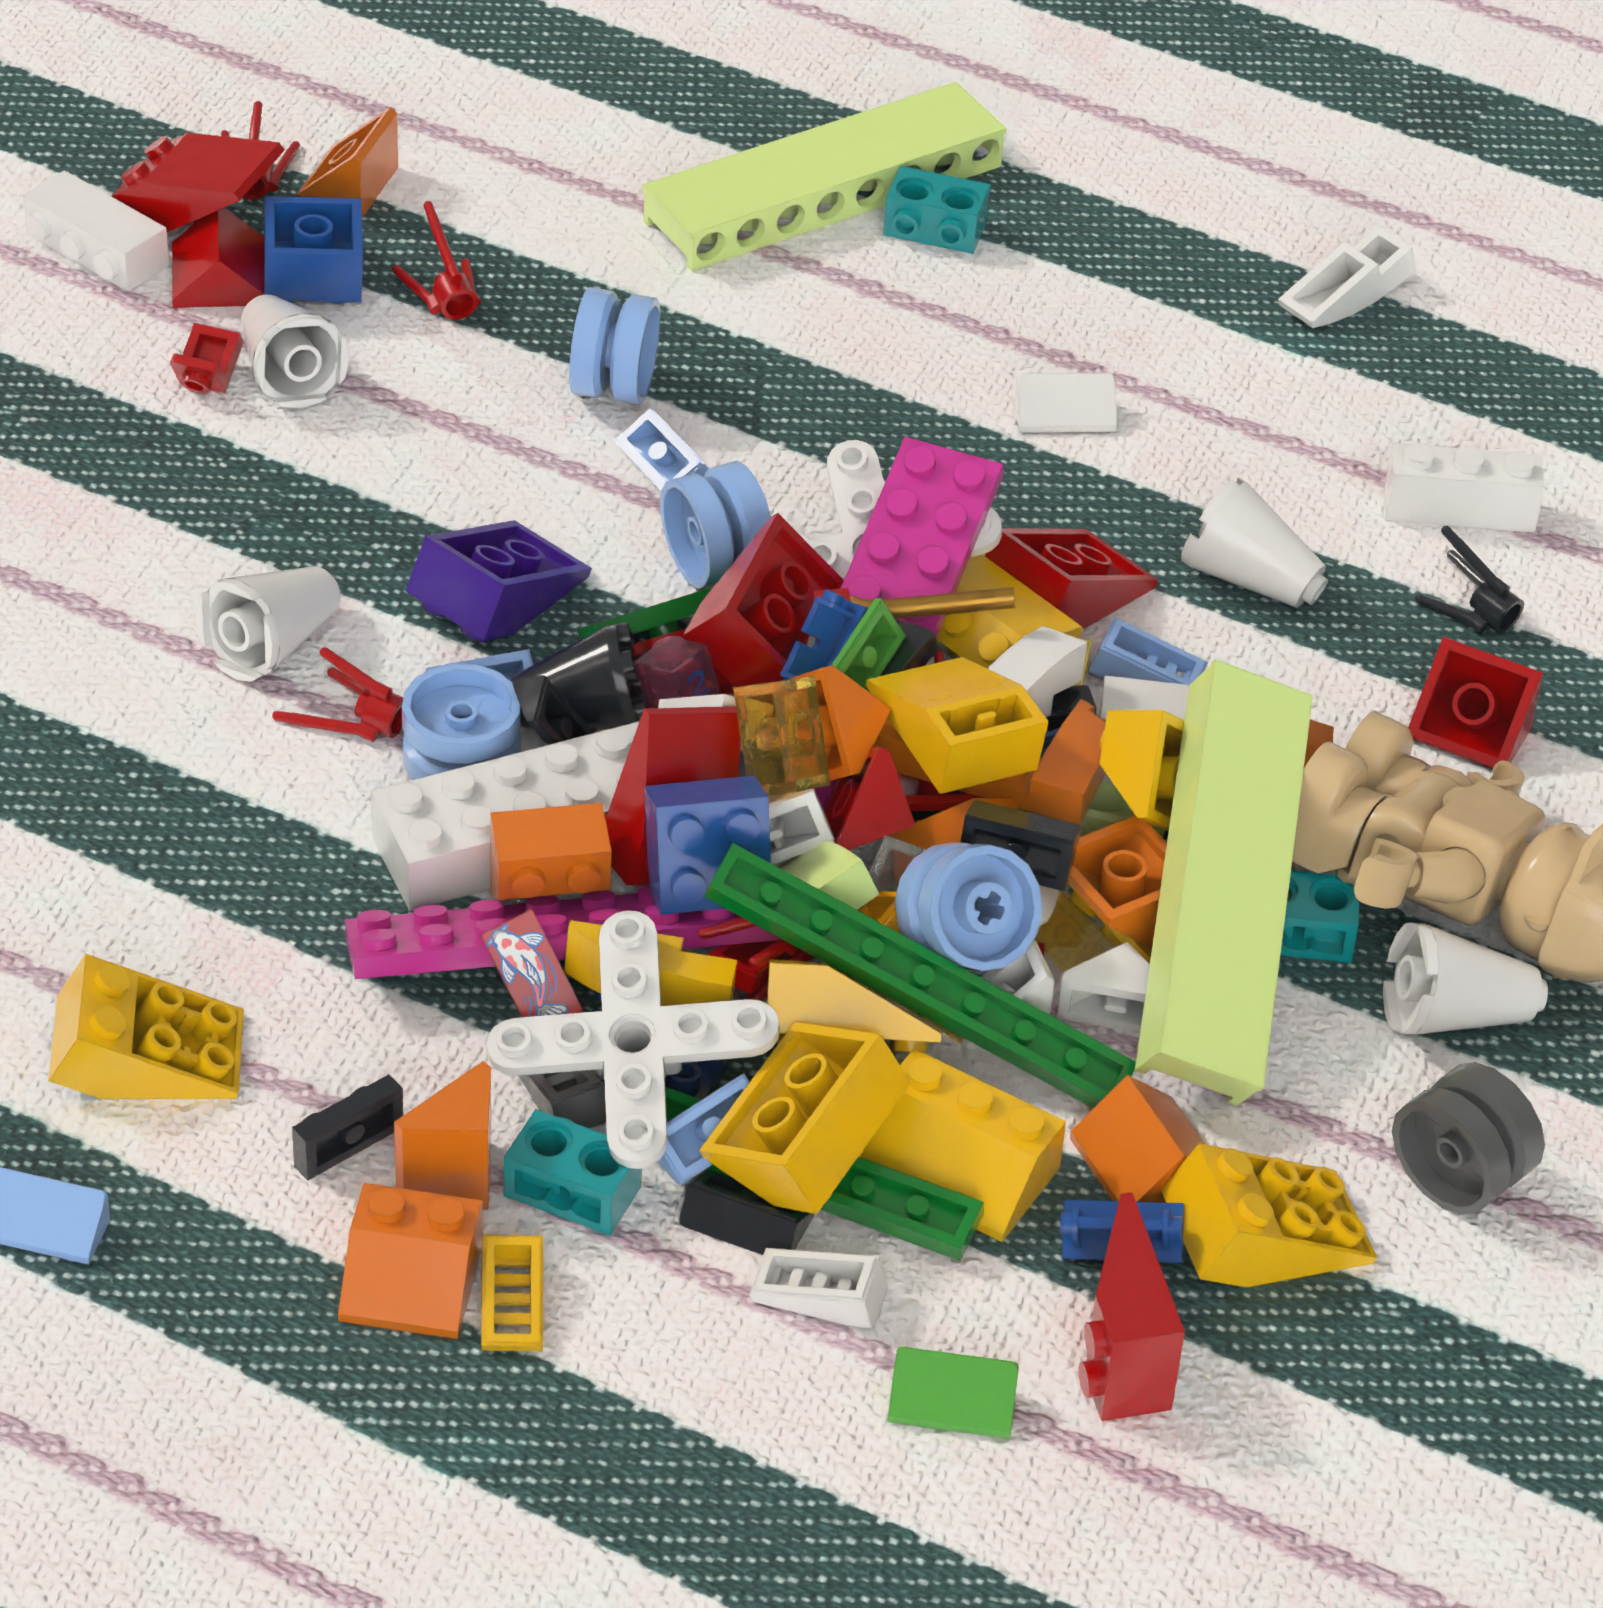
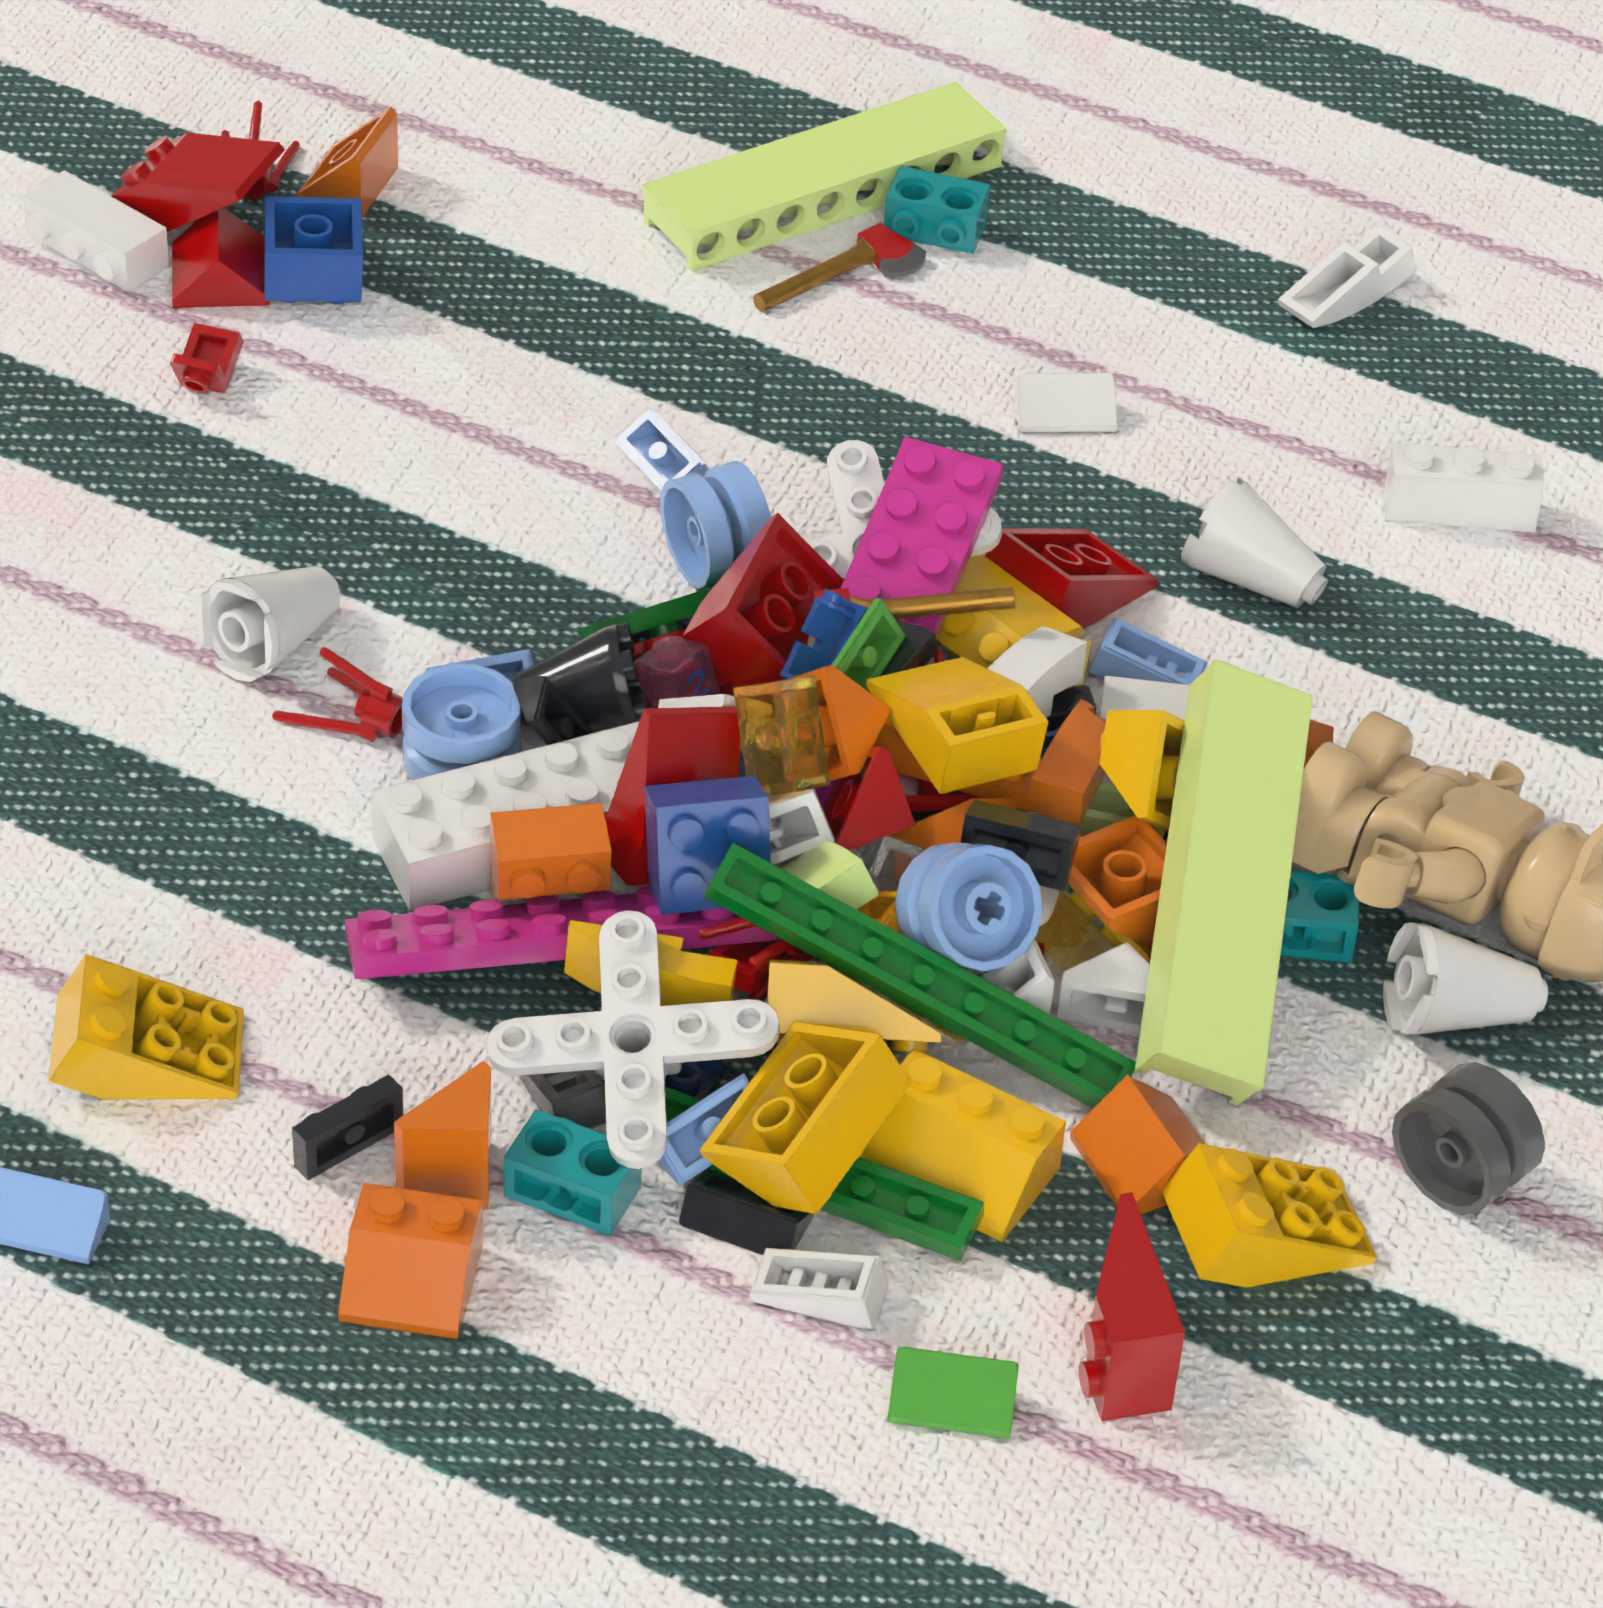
white cone [241,294,350,409] -> none
red plant [392,201,481,320] -> none
dark purple slope [405,520,592,642] -> none
tile [479,909,583,1017] -> none
yellow slope [481,1234,543,1352] -> none
light blue wheel [569,287,661,405] -> none
blue hinge [1060,1200,1184,1263] -> none
red slope [1408,637,1544,768] -> none
black plant [1415,525,1525,634] -> none
none -> piece [753,223,926,312]

